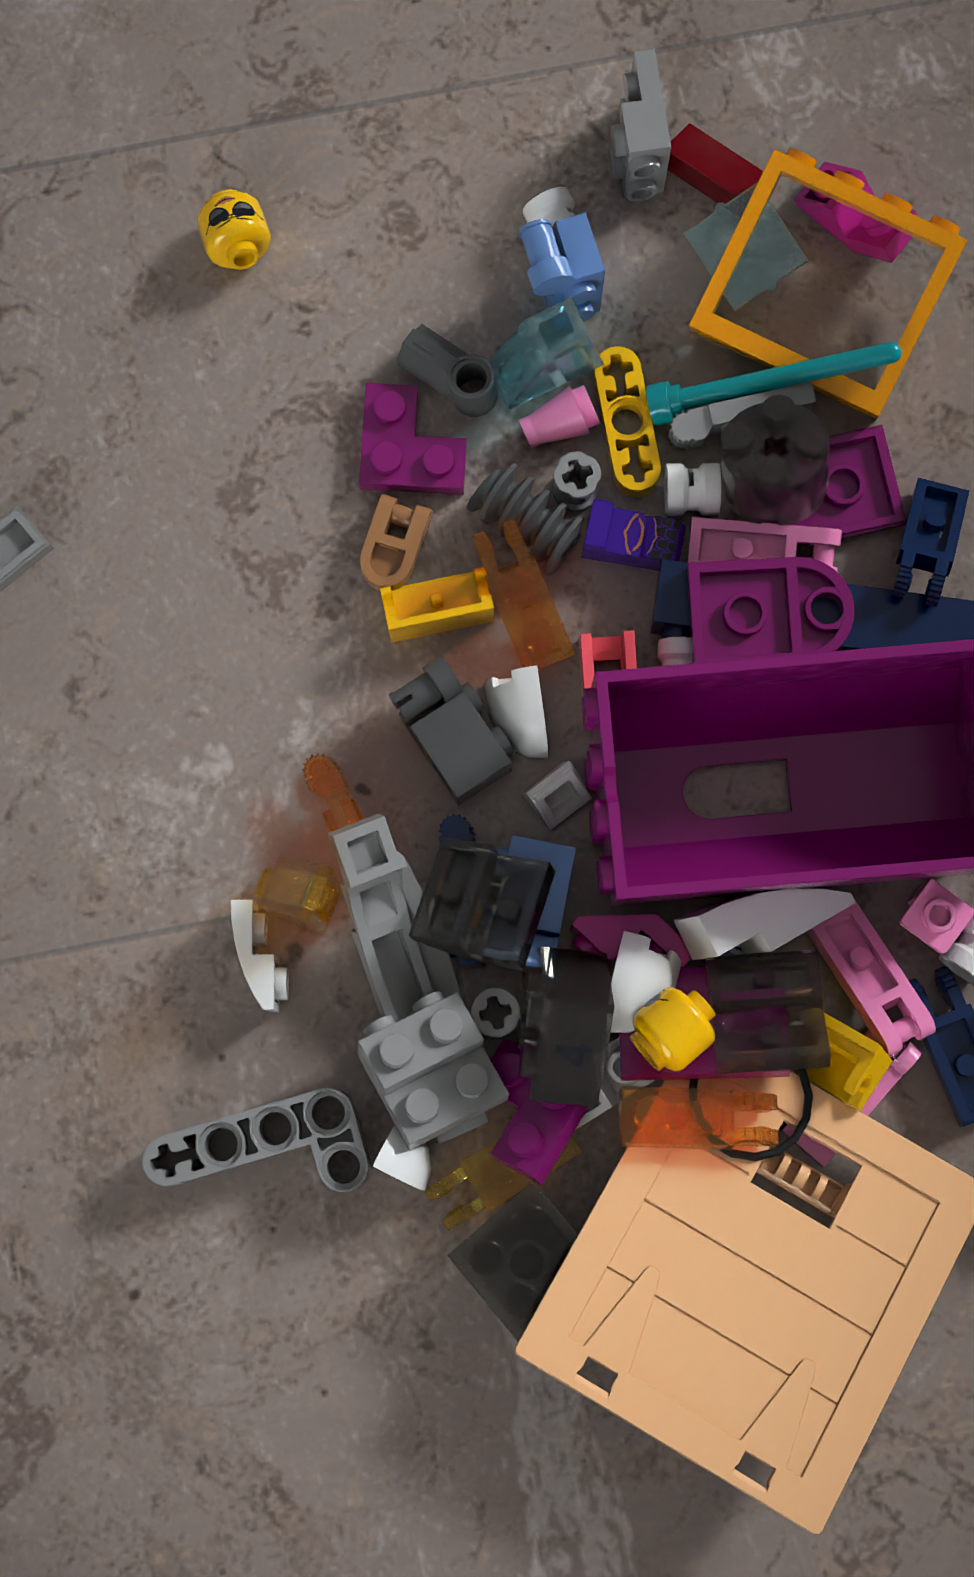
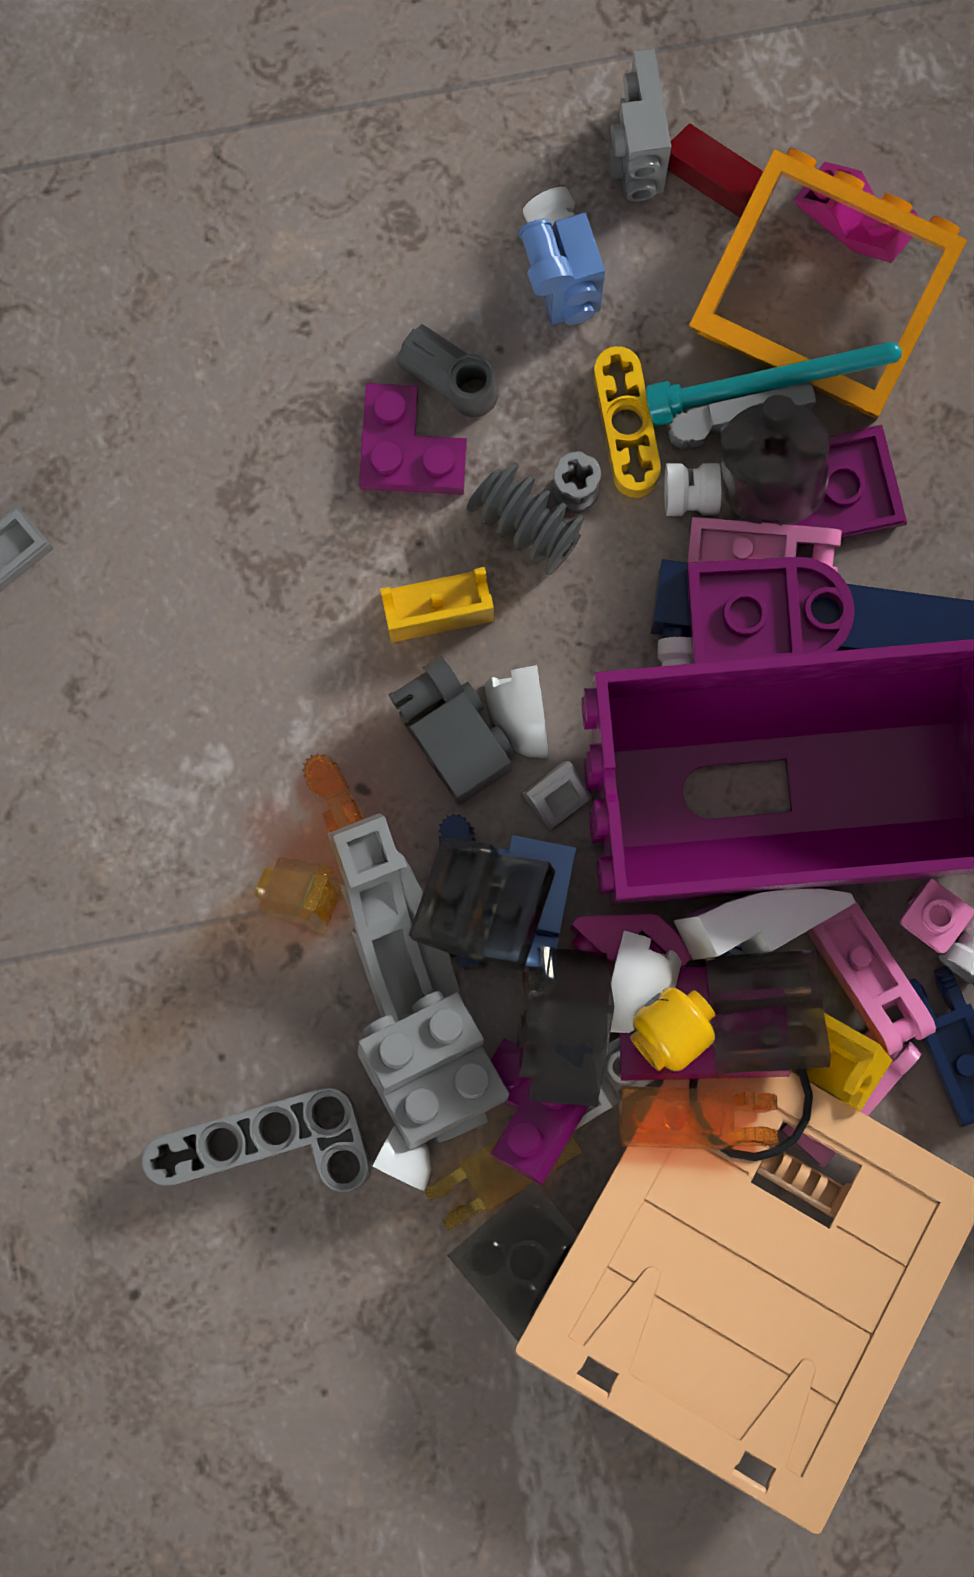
yellow head [197,189,271,270] -> none
white slope [231,900,289,1013] -> none
medium nougat plate [359,494,433,591] -> none
light grey bush [471,988,520,1040] -> none
clear orange hinge [472,518,575,669] -> none
clear light blue slope [489,297,604,410] -> none
bright pink cone [519,385,600,449] -> none
coral window [578,630,637,697] -> none
dark purple leg [581,499,686,571] -> none
clear light blue piece [684,183,808,311] -> none
dark blue hinge [892,478,970,607] -> none

